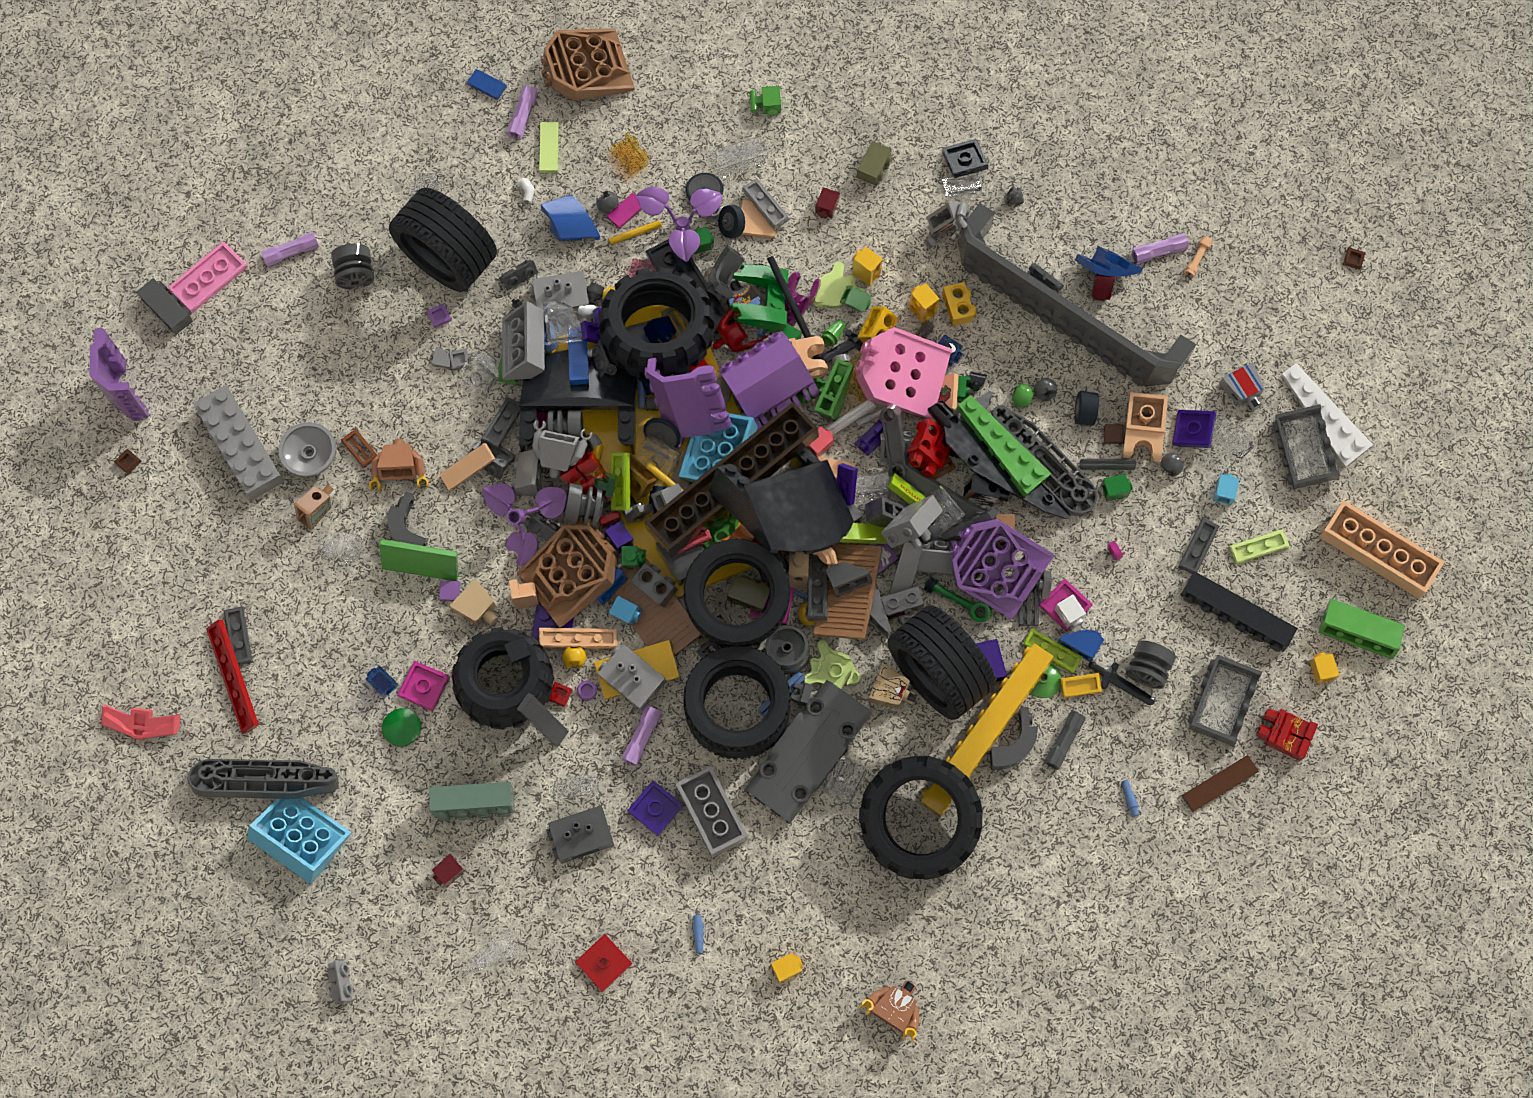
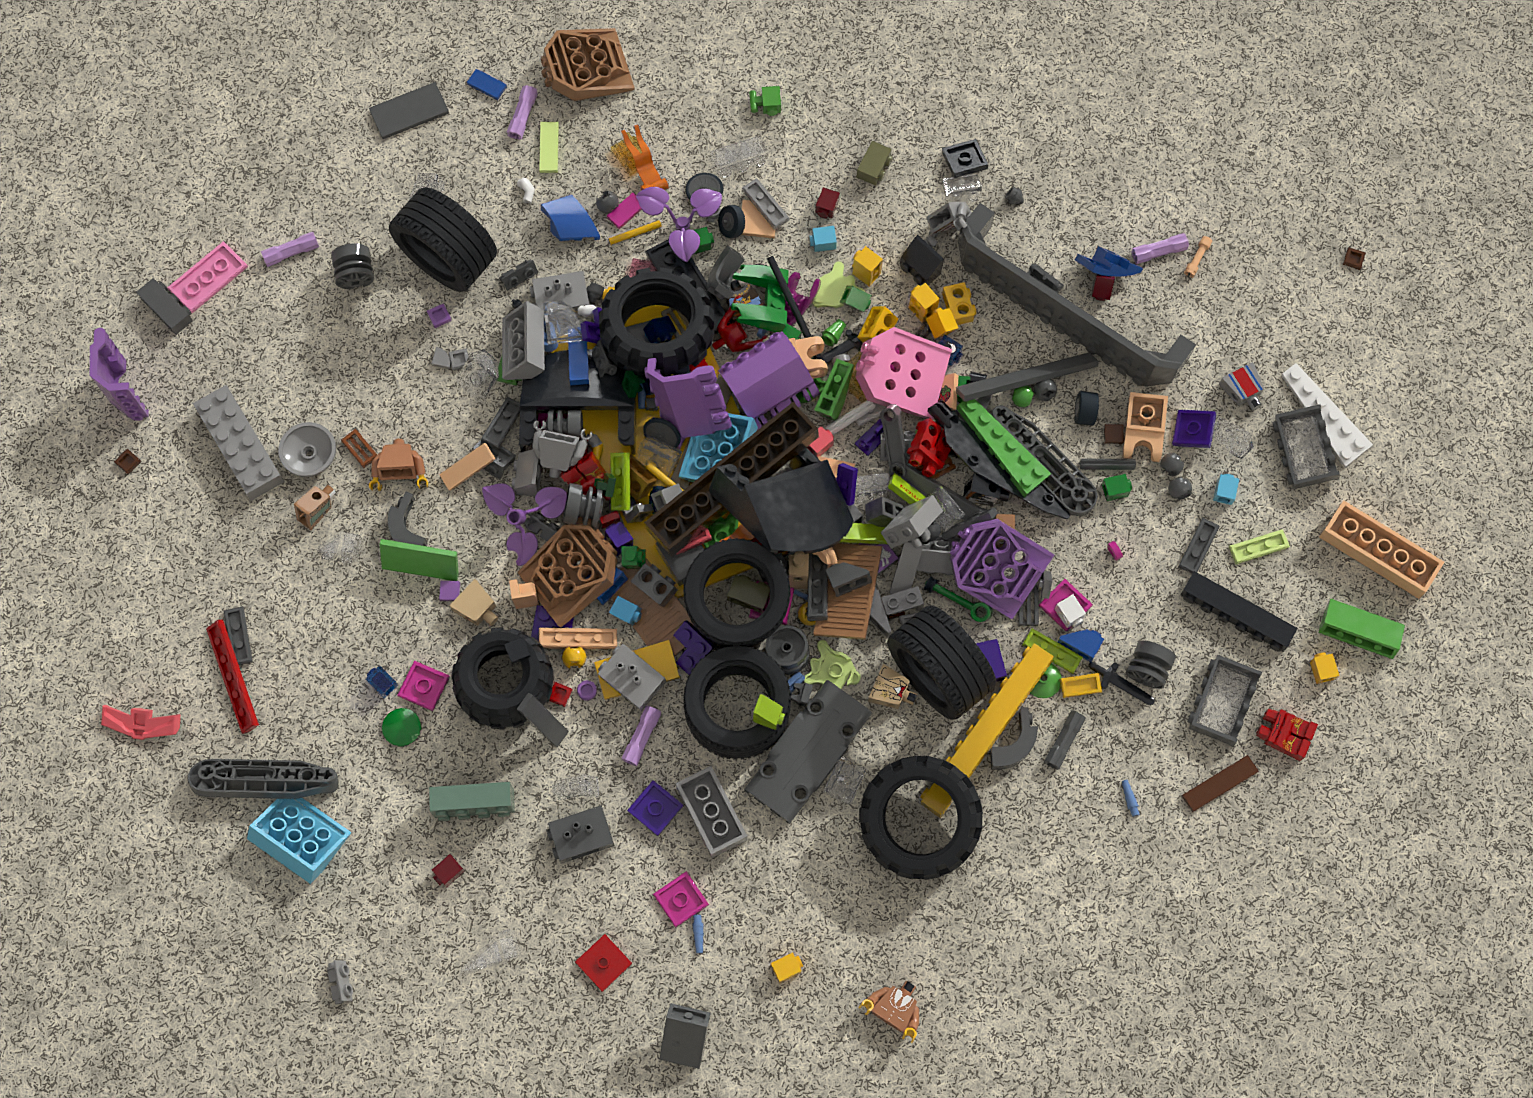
none -> dark grey tile [369,82,449,139]
none -> orange flag [621,124,669,191]
none -> dark green tile [621,371,645,398]
none -> dark pink tile [653,871,709,928]
none -> dark grey piece [659,1003,711,1069]
none -> dark purple plate [673,620,715,675]
none -> lime slope [753,694,785,730]
none -> medium azure brick [809,226,837,252]
none -> black slope [900,235,944,285]
none -> yellow brick [926,308,959,339]
none -> dark grey tile [956,352,1099,401]
none -> dark grey piece [1168,477,1192,500]

